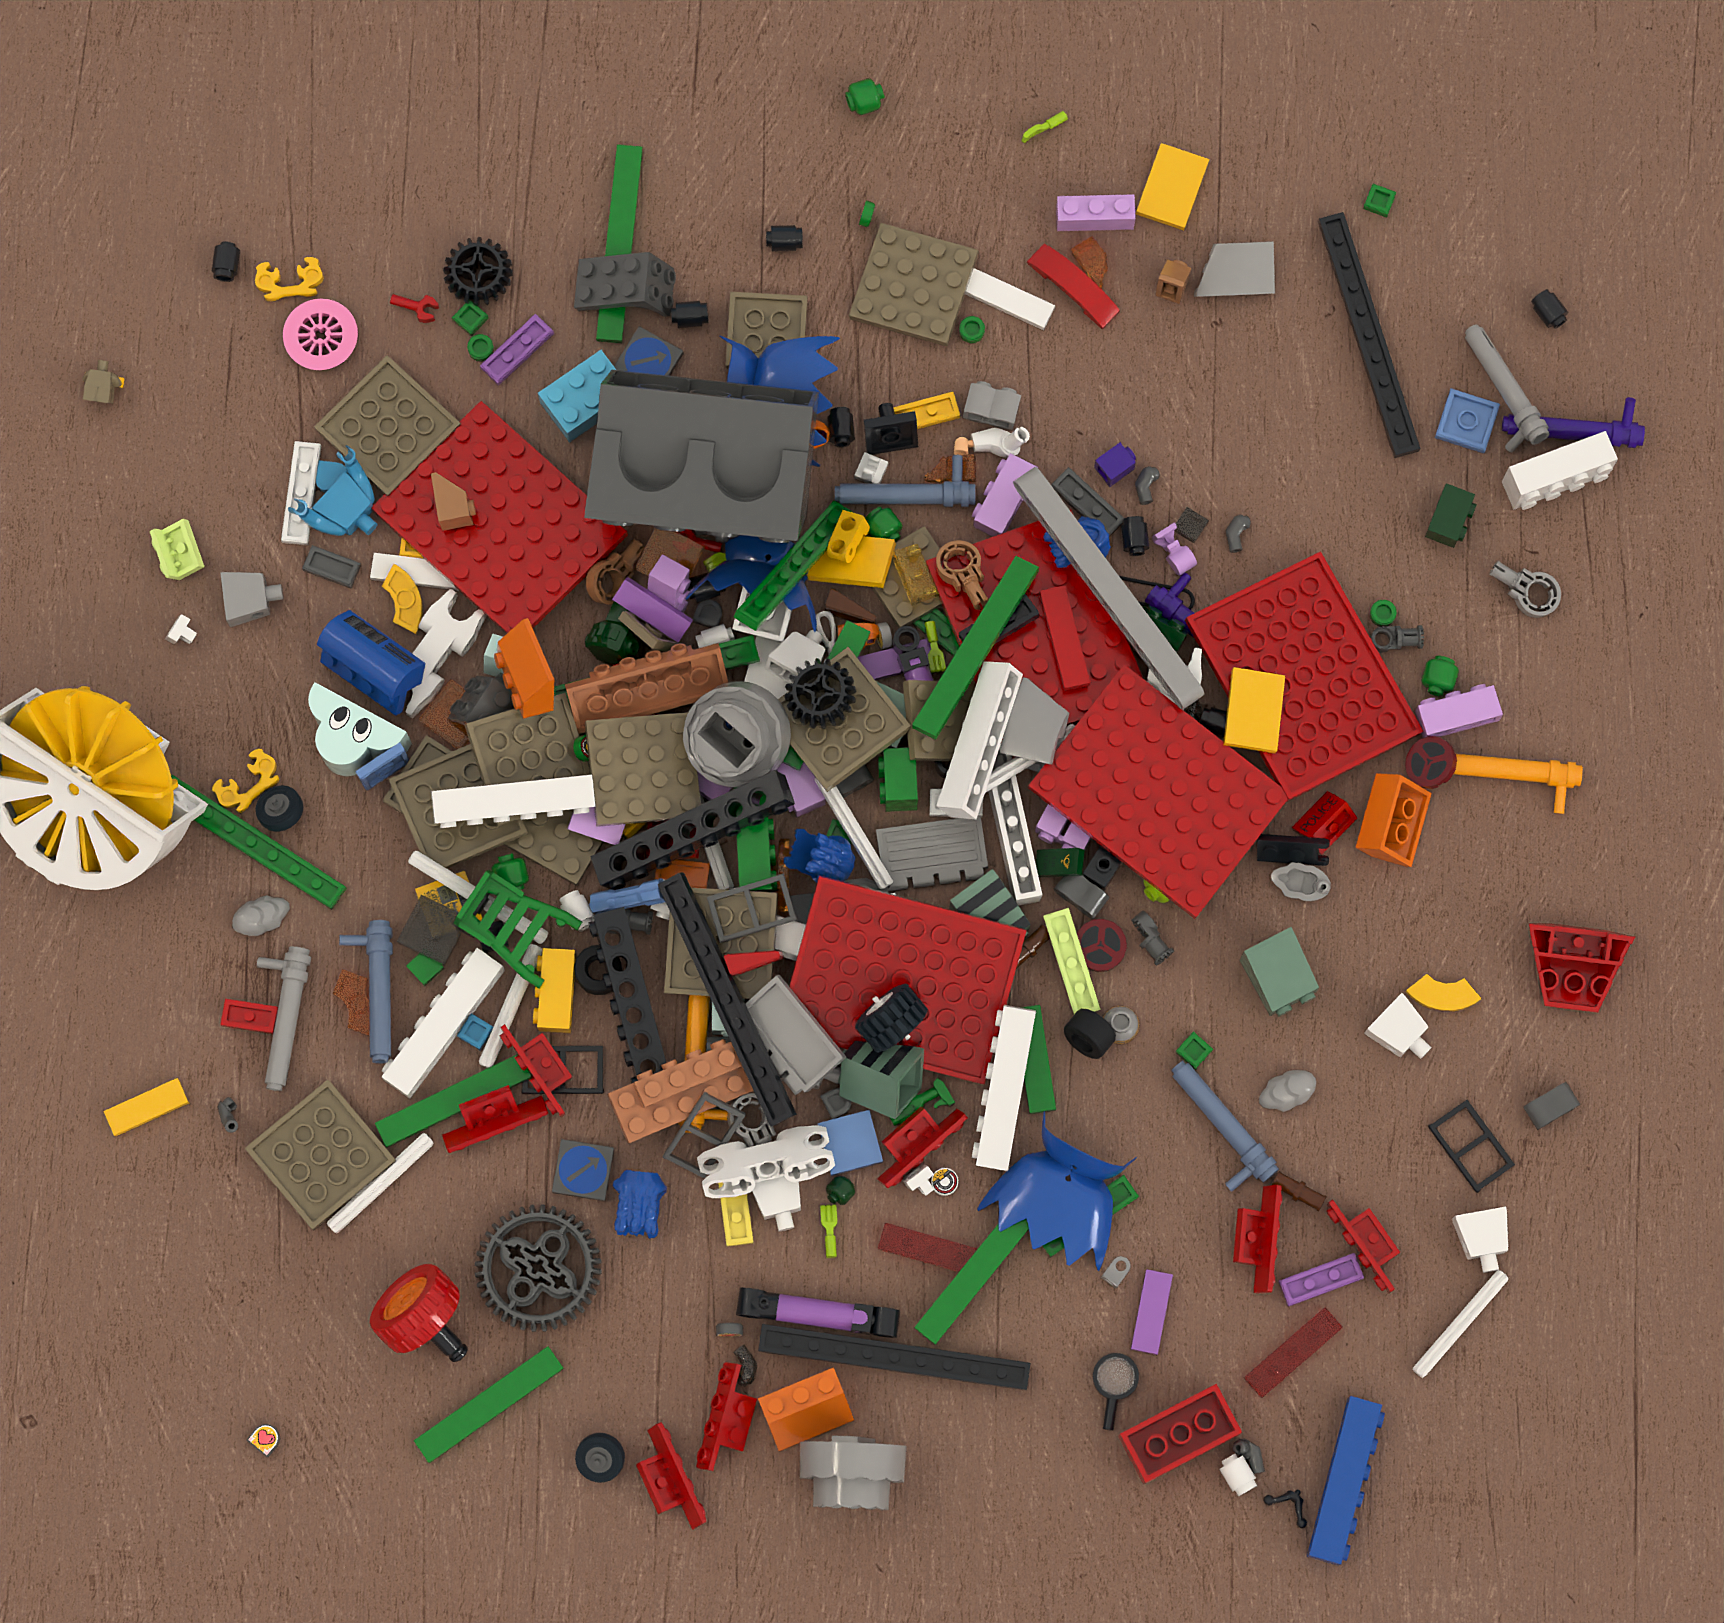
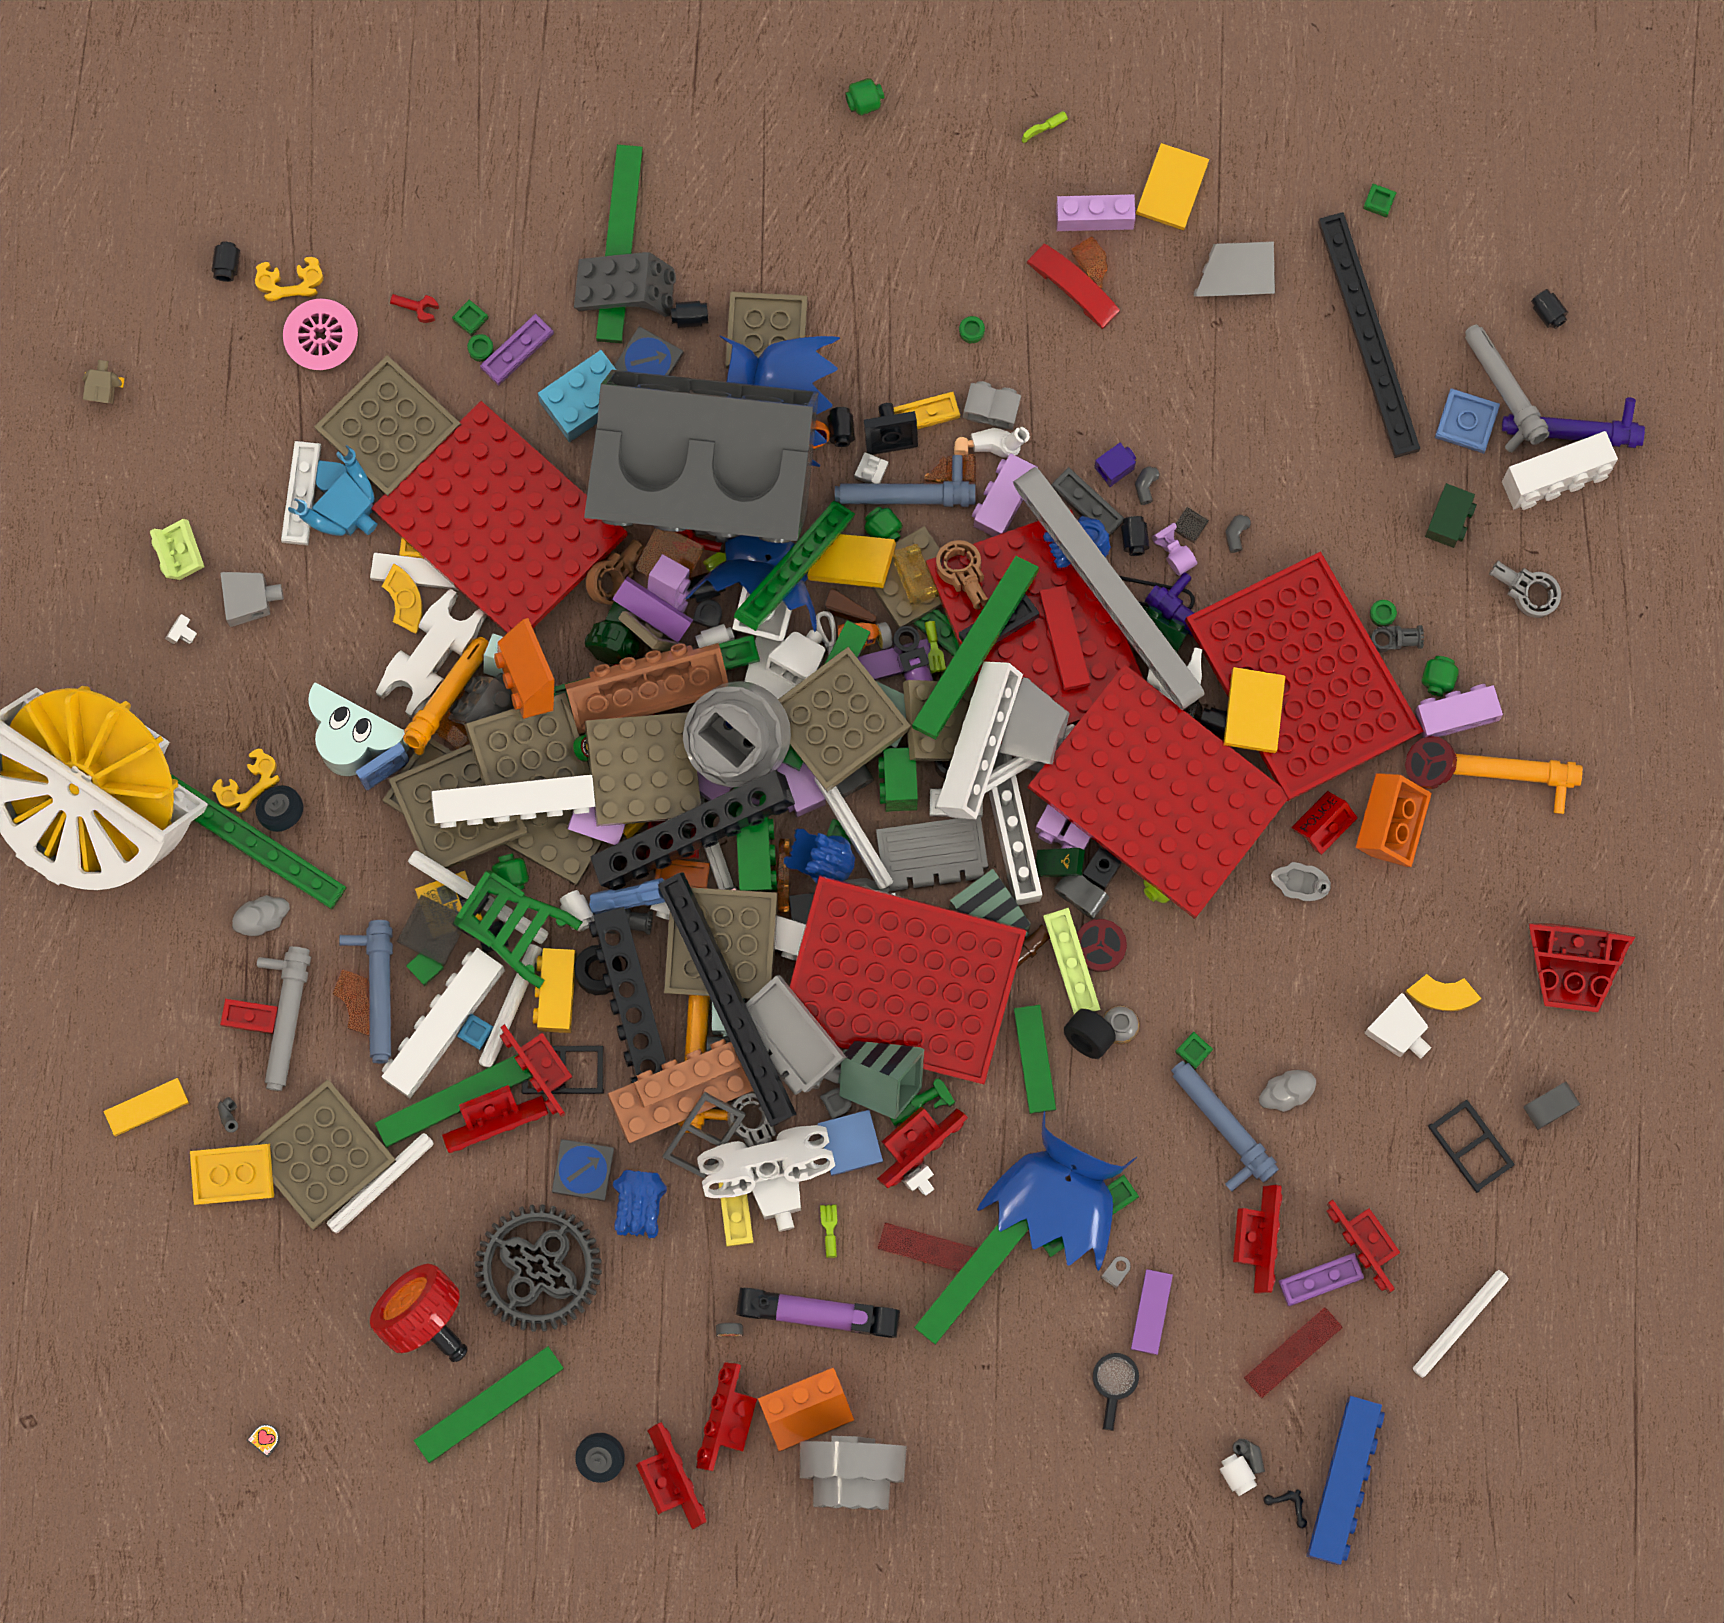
dark grey tile [302,545,361,589] -> none
blue brick [317,610,426,716] -> none
medium nougat slope [431,472,476,531] -> none
black gear [443,237,513,306] -> none
dark grey window [707,874,798,943] -> none
red slope [724,950,784,976] -> none
clear smoke arm [734,1345,758,1387] -> none
black plate [758,1324,1031,1391] -> none
black brick [766,225,803,252] -> none
black gear [784,658,857,729] -> none
dark green piece [826,1176,855,1205] -> none
yellow leg [827,510,870,563] -> none
dark tan plate [849,223,979,346] -> none
black wheel [855,984,928,1052] -> none
green tile [859,200,875,227] -> none
tile [931,1168,958,1196] -> none
white tile [965,268,1055,330] -> none
white brick [972,1005,1036,1171] -> none
red brick [1118,1384,1242,1485] -> none
dark grey connector [1131,911,1174,966] -> none
medium nougat slope [1155,260,1192,304] -> none
sand green slope [1239,927,1319,1017] -> none
black hinge [1257,834,1330,866] -> none
reddish brown pin [1272,1171,1327,1212] -> none
white torso [1452,1207,1508,1273] -> none
none -> yellow tile [190,1144,274,1205]
none -> light orange cylinder [403,637,489,755]

